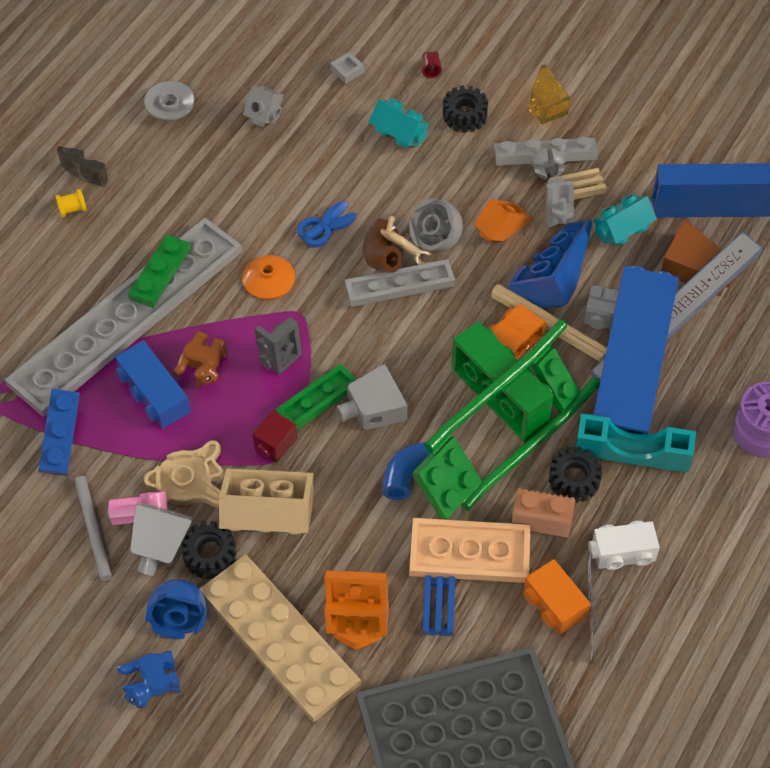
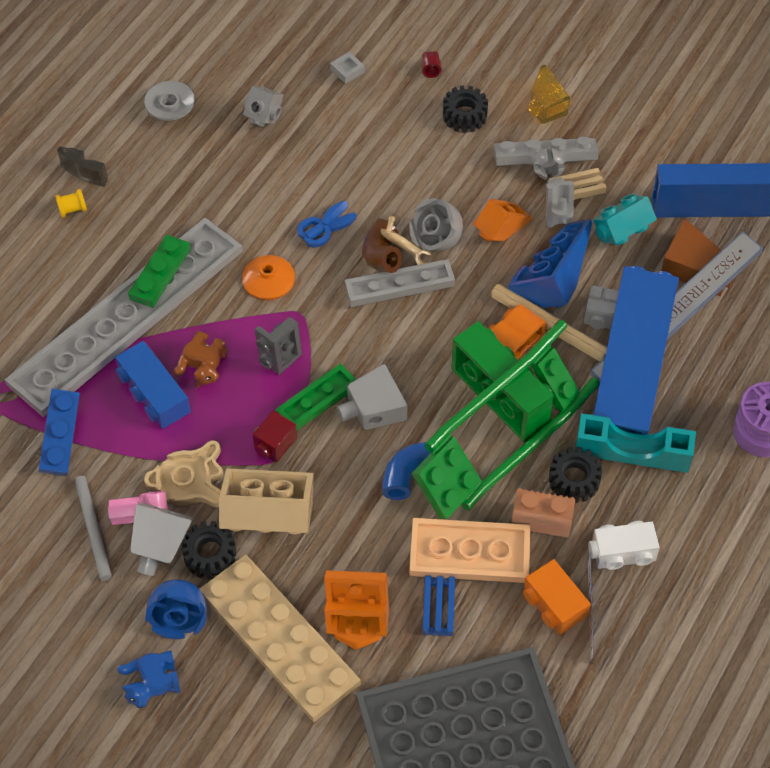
teal brick [368,97,429,148] -> none

